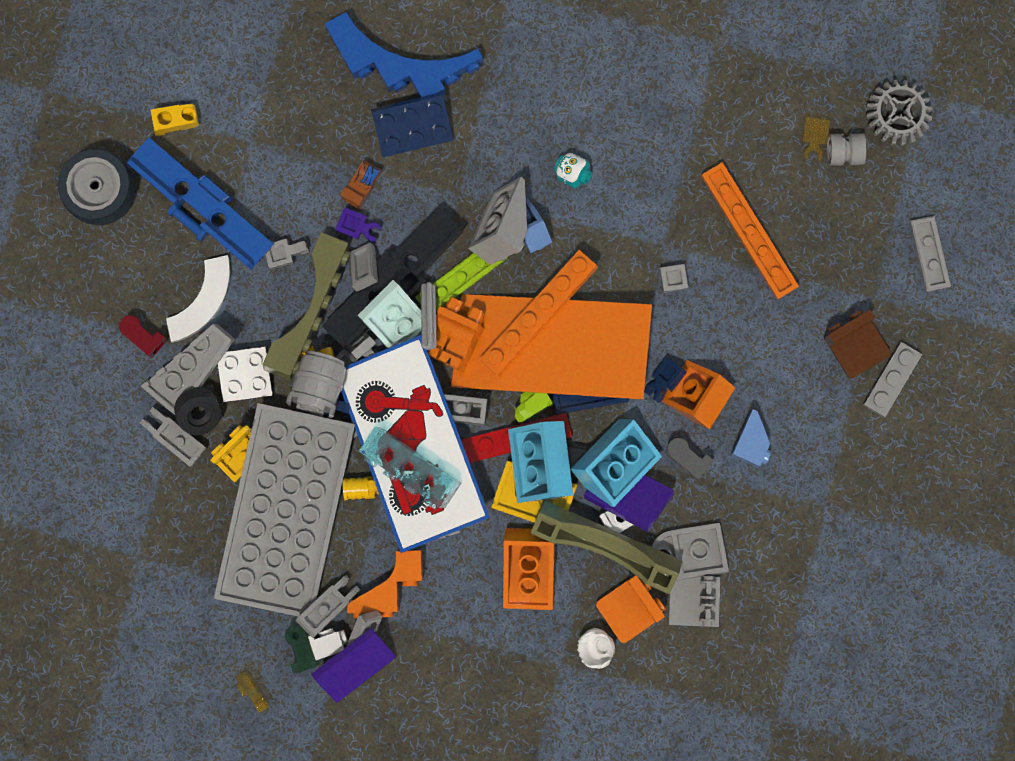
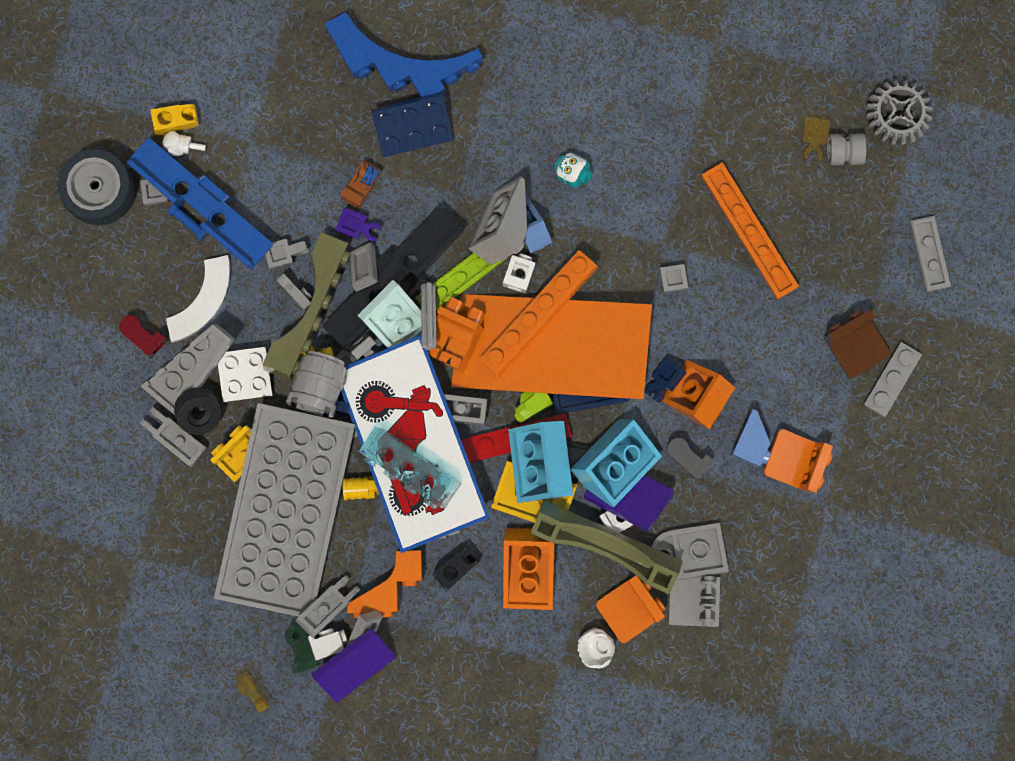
none -> light grey plate [140,180,169,206]
none -> white piece [162,130,206,156]
none -> light grey plate [277,274,313,312]
none -> black leg [432,545,481,592]
none -> white brick [503,254,535,294]
none -> orange bracket [763,429,833,493]

